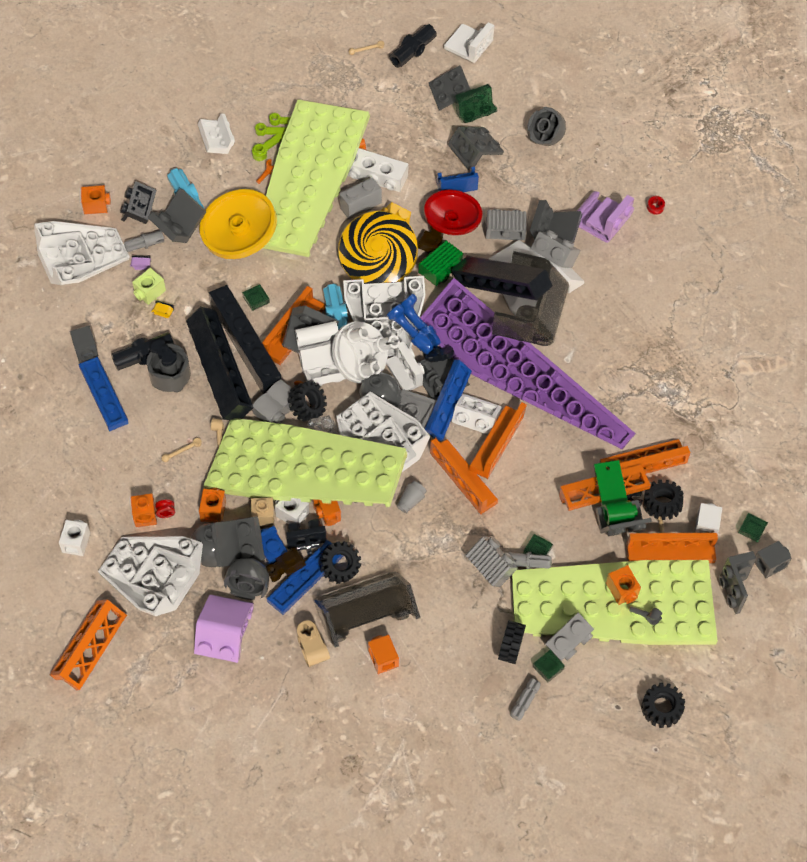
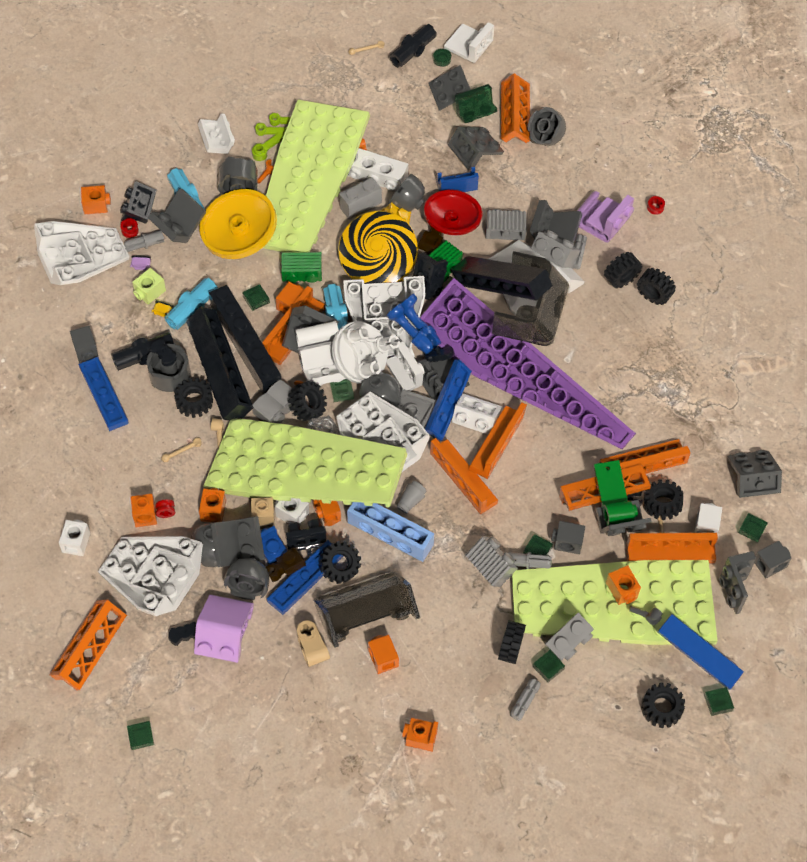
none -> red bush [120,218,139,238]
none -> clear green tile [127,721,155,750]
none -> medium azure piece [164,278,218,330]
none -> black piece [168,622,197,646]
none -> black tyre [174,378,213,418]
none -> dark grey brick [218,157,258,194]
none -> orange brick [276,282,305,314]
none -> green brick [281,252,322,283]
none -> clear green tile [330,379,354,402]
none -> light blue brick [347,502,434,562]
none -> dark grey cylinder [388,174,425,212]
none -> orange brick [402,718,439,752]
none -> black bracket [413,252,448,300]
none -> clear green tile [433,49,452,67]
none -> orange fence [501,73,530,143]
none -> dark grey brick [552,521,585,555]
none -> light grey axle [572,234,587,270]
none -> black tyre [604,252,643,289]
none -> black tyre [637,268,676,305]
none -> blue tile [657,614,744,690]
none -> clear green tile [704,687,734,716]
none -> dark grey bracket [728,450,782,498]

